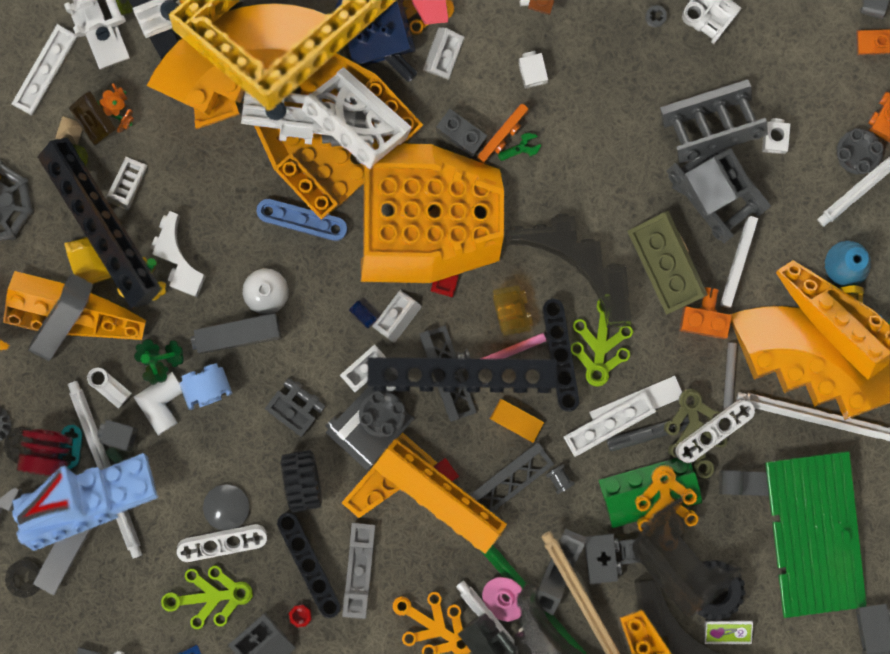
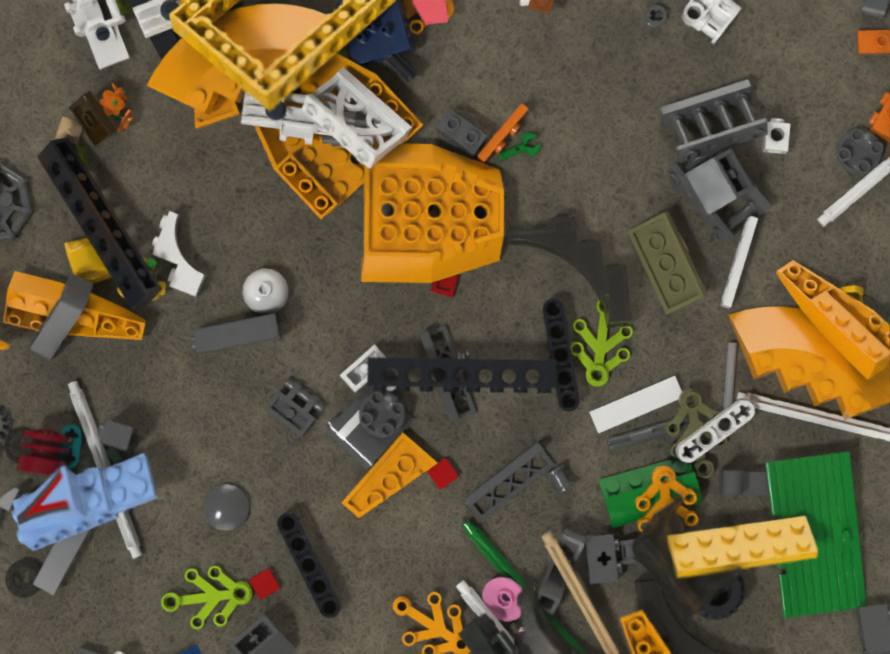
white tile [12,24,78,116] -> none
white piece [87,368,132,409] -> none
white slope [107,157,147,210] -> none
white brick [133,372,182,436] -> none
dark green plant [134,339,184,385] -> none
white beam [177,525,267,562] -> none
light blue brick [179,363,233,410] -> none
medium blue plate [256,199,347,241] -> none
black tyre [281,450,322,513] -> none
red tile [289,604,312,628] -> none
light grey slope [342,523,375,619] -> none
clear blue piece [349,300,377,329] -> none
white slope [372,290,422,343] -> none
light orange brick [373,438,507,553] -> none
white slope [423,28,464,80] -> none
bright pink bar [481,333,546,359] -> none
light orange slope [489,399,544,443] -> none
clear yellow slope [492,285,534,338] -> none
white brick [519,51,548,88] -> none
white tile [563,392,656,457] -> none
orange brick [679,287,732,339] -> none
slope [704,620,753,644] -> none
dark azure cone [825,241,871,286] -> none
none -> red tile [249,568,281,600]
none -> yellow plate [667,516,818,578]

